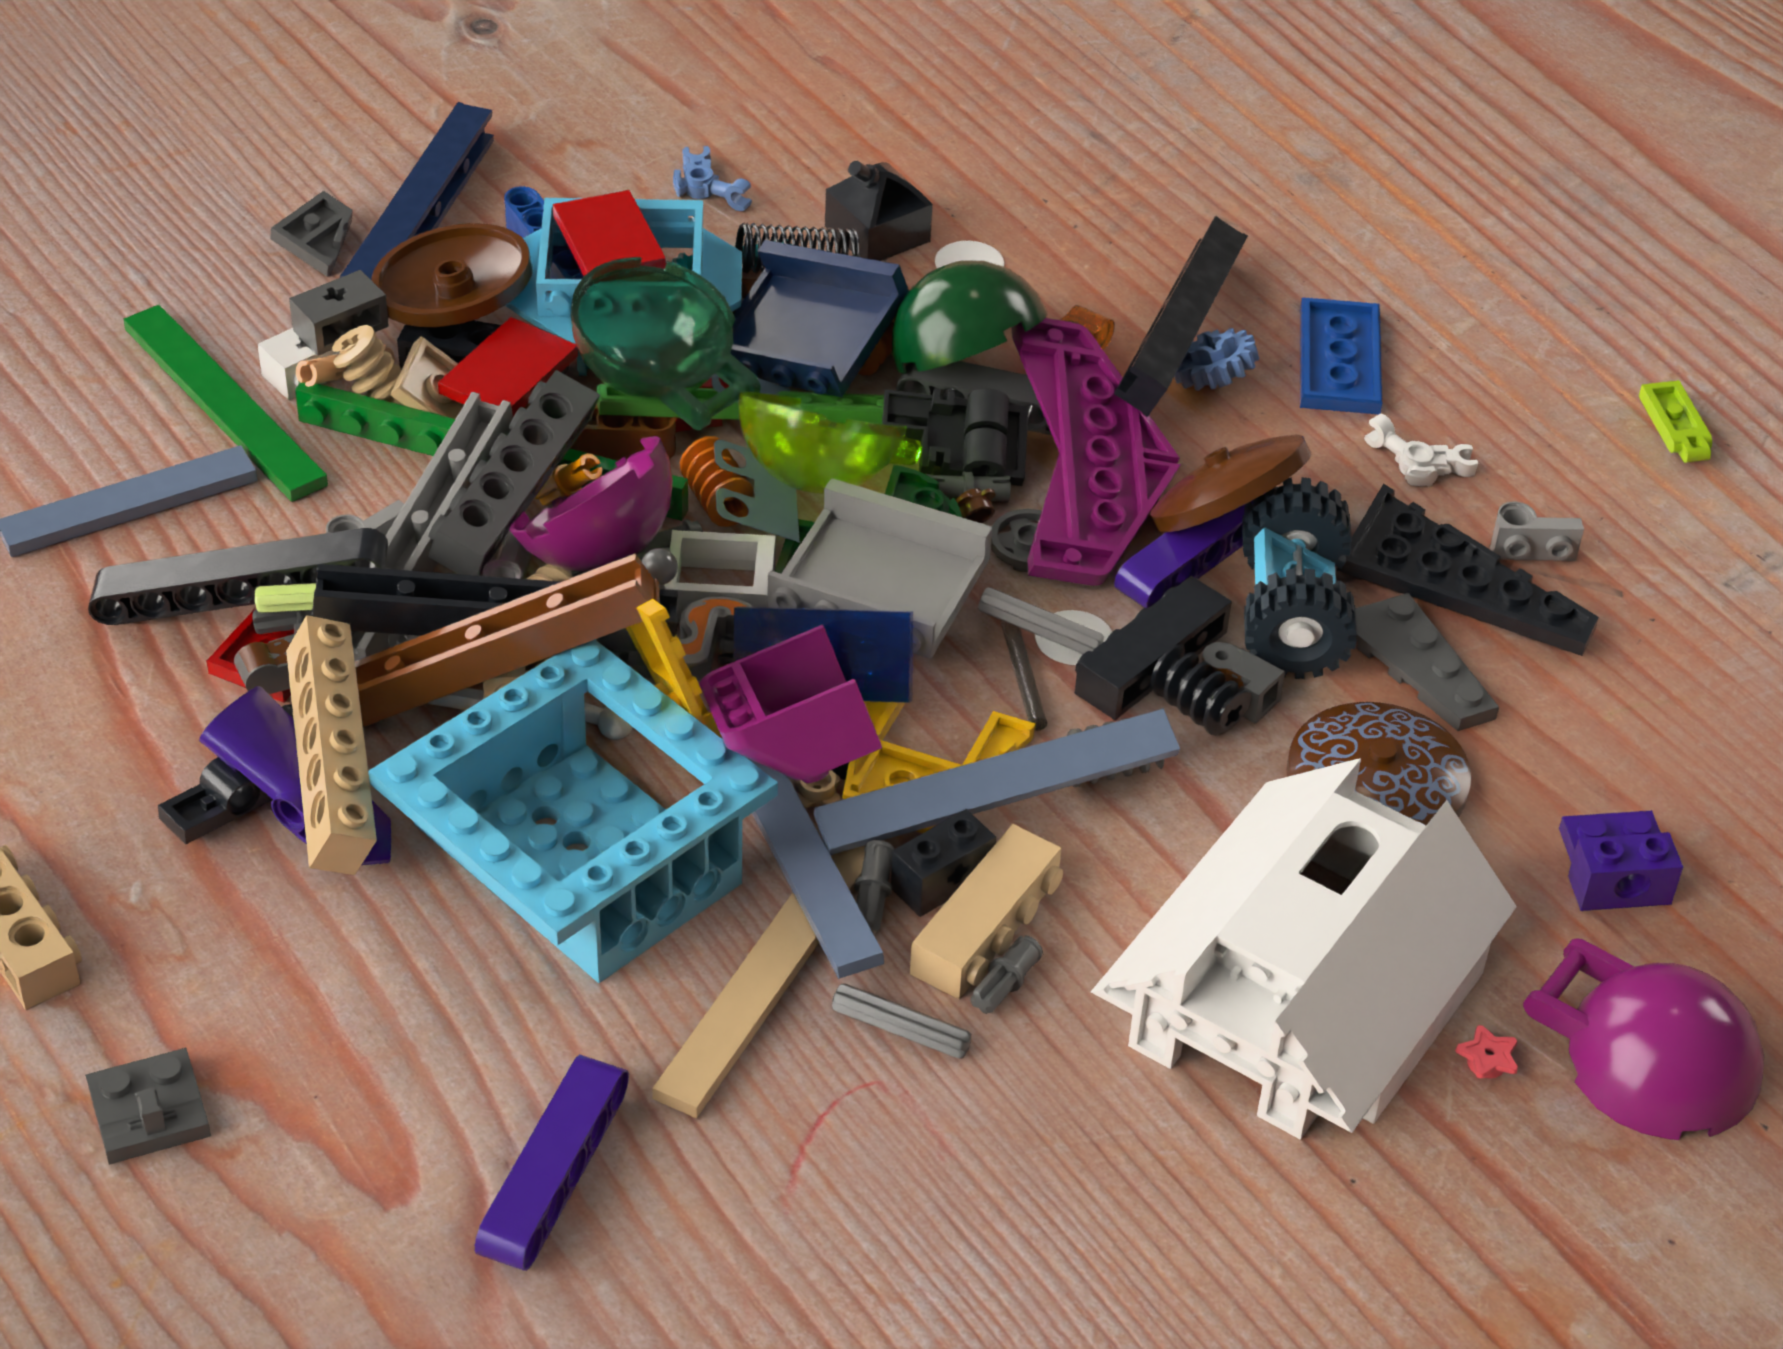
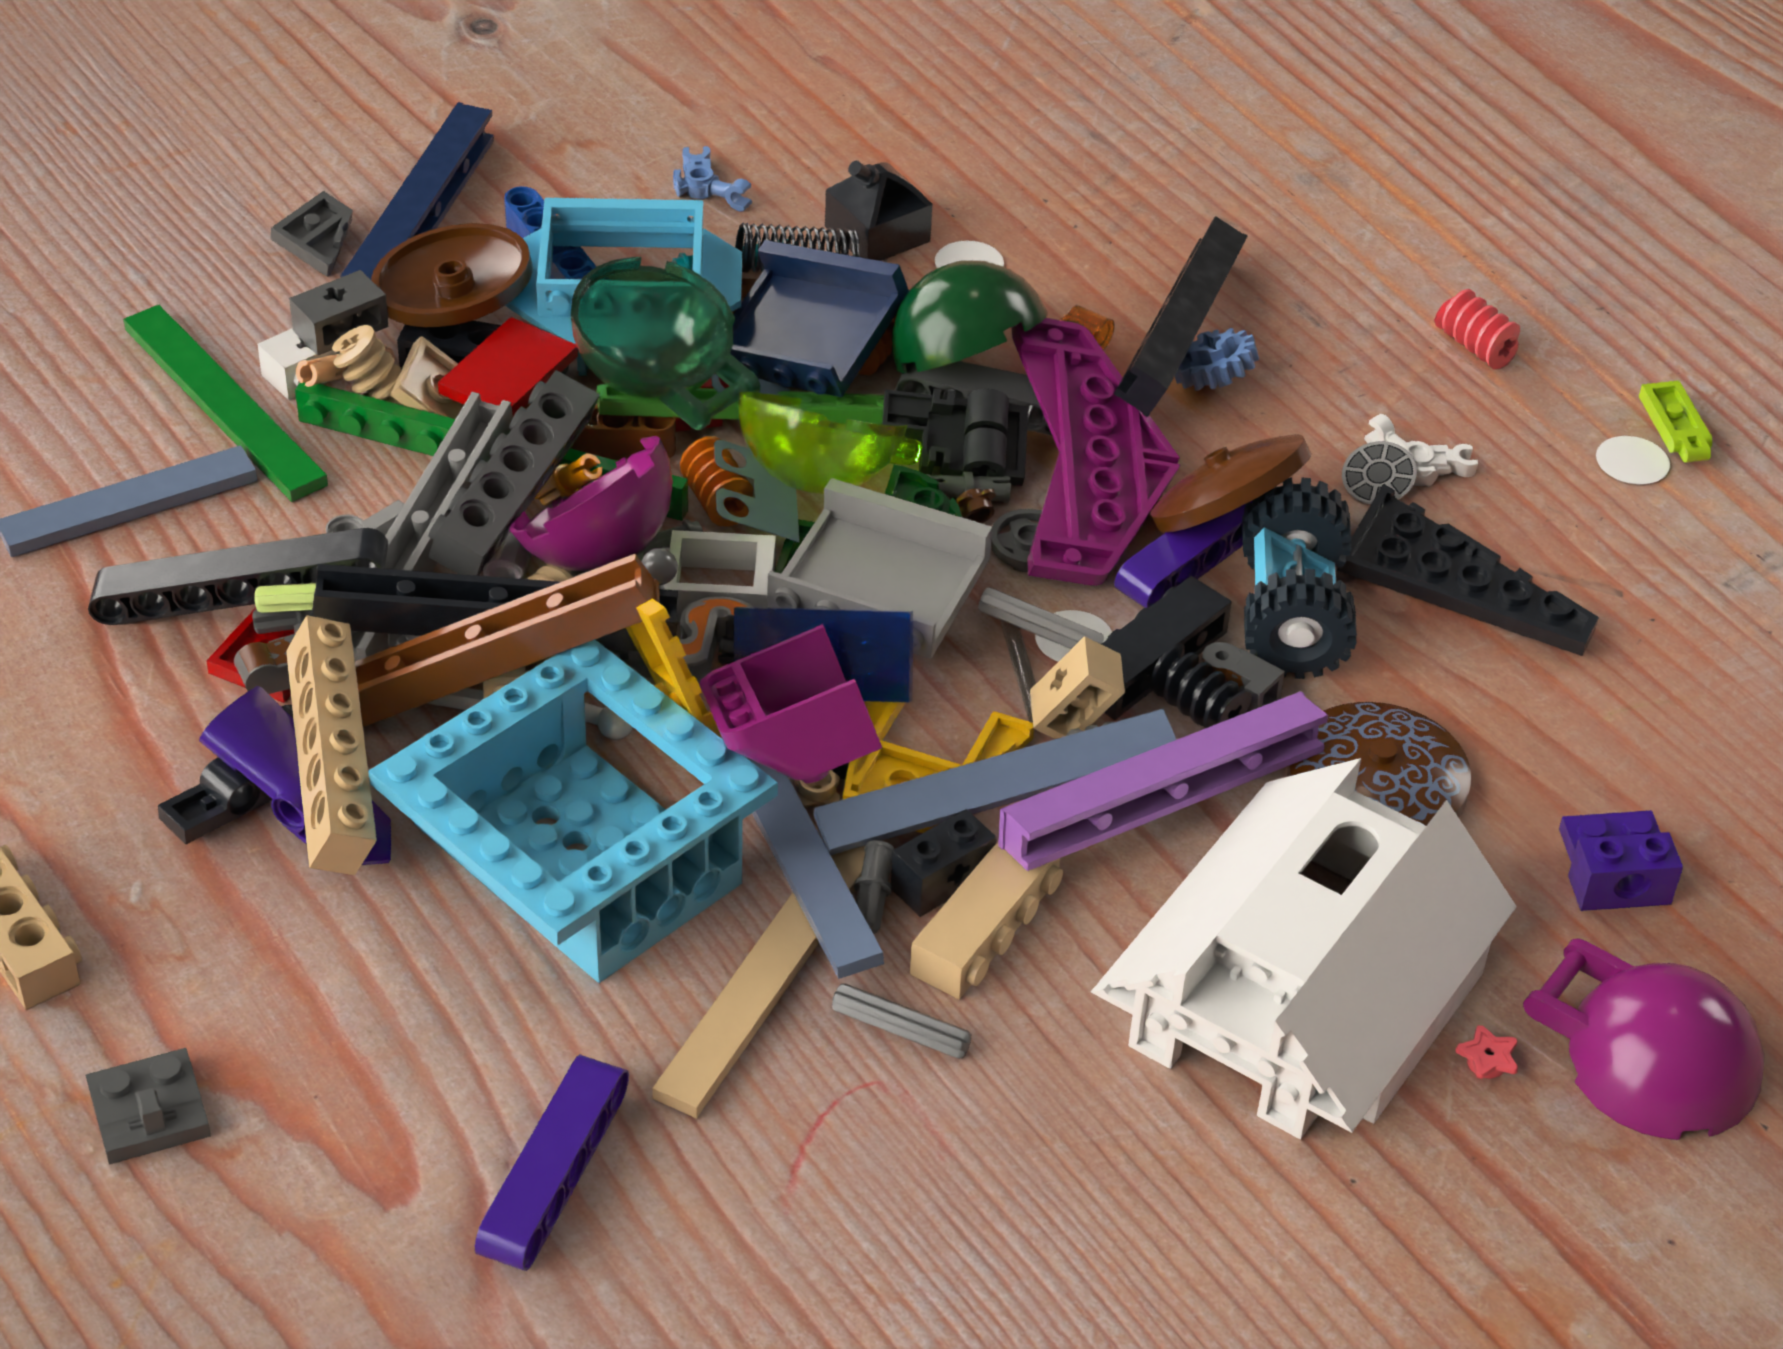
red tile [553,190,666,284] -> none
dark grey axle [970,935,1043,1014] -> none
blue tile [1300,297,1382,415] -> none
dark grey wing [1355,593,1499,731] -> none
light grey plate [1490,501,1584,561] -> none
none -> medium lavender tile [998,691,1328,871]
none -> tan brick [1030,636,1125,739]
none -> sticker [1342,441,1417,504]
none -> coral piece [1434,289,1520,369]
none -> white sticker [1596,436,1670,484]

